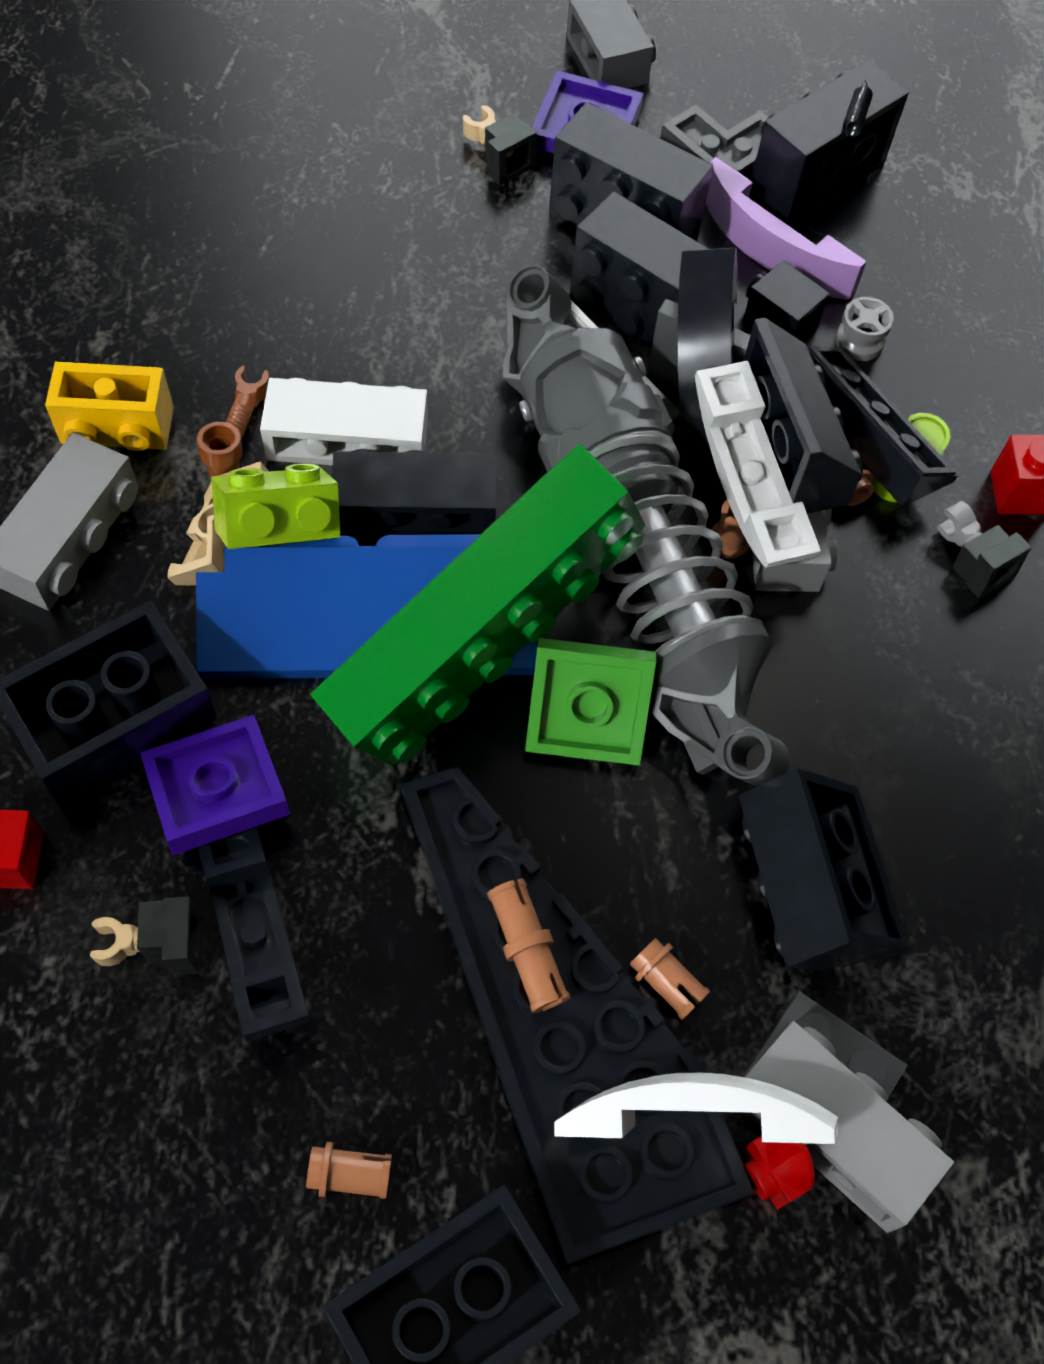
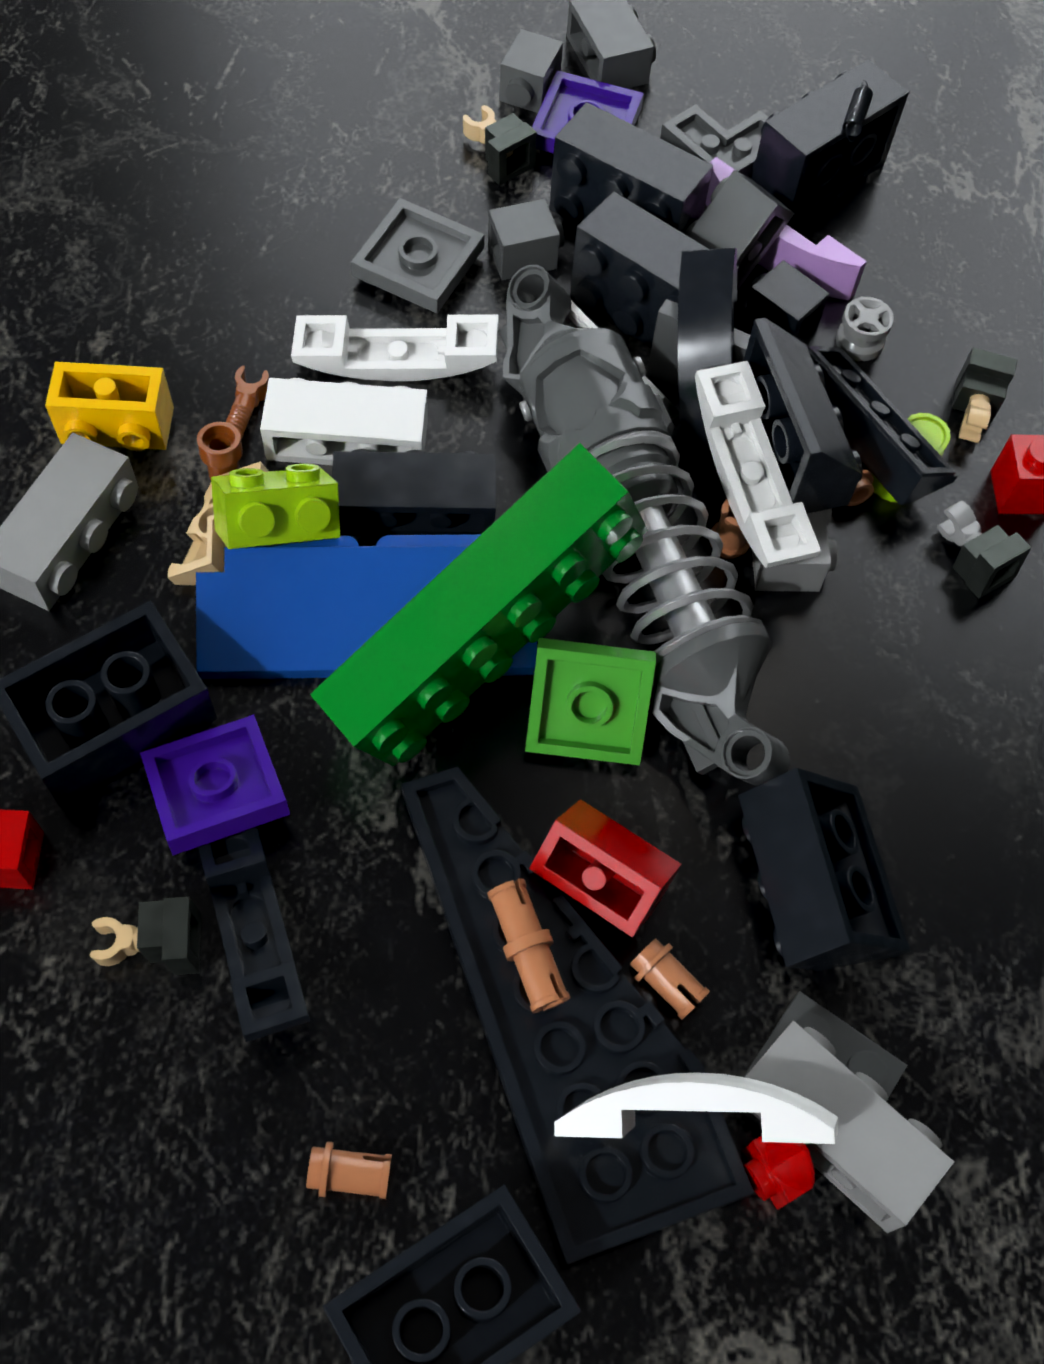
none -> white slope [291,314,499,381]
none -> dark grey plate [351,198,485,314]
none -> dark grey brick [488,199,565,280]
none -> dark grey brick [499,29,563,113]
none -> red brick [529,799,682,937]
none -> dark grey brick [683,170,795,291]
none -> pearl dark grey piece [952,347,1018,443]

